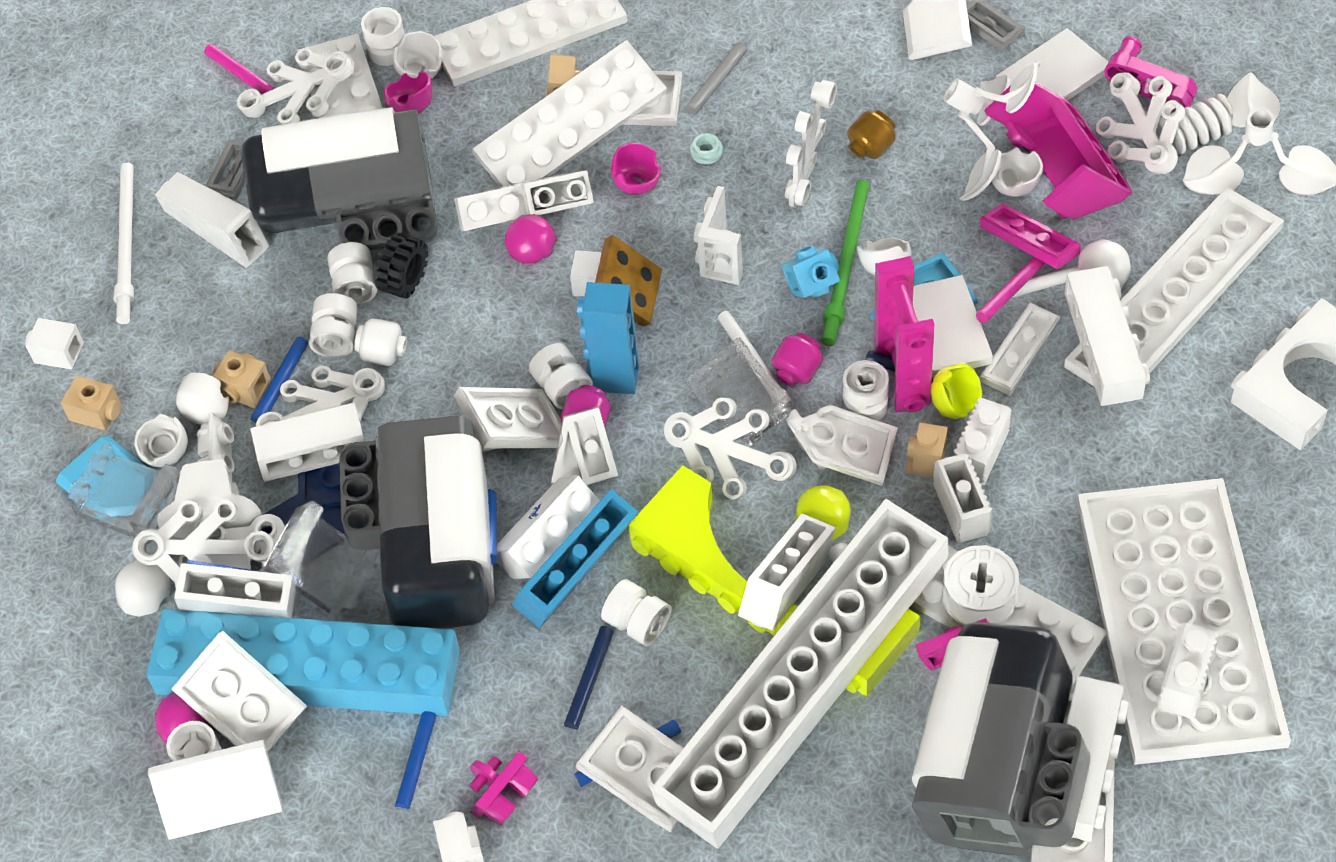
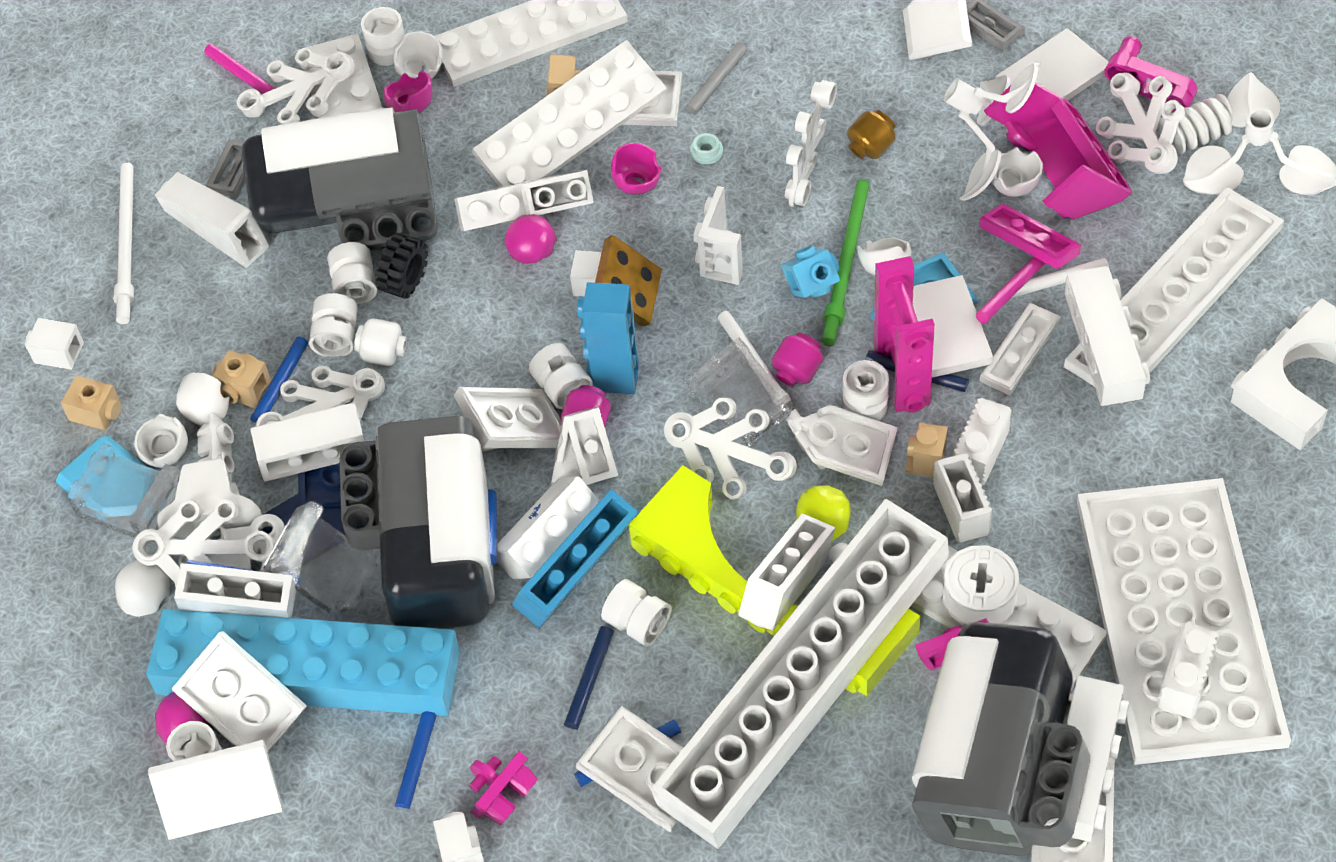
neon yellow hair [931,363,982,420] -> none
white hair [1078,239,1131,289] -> none

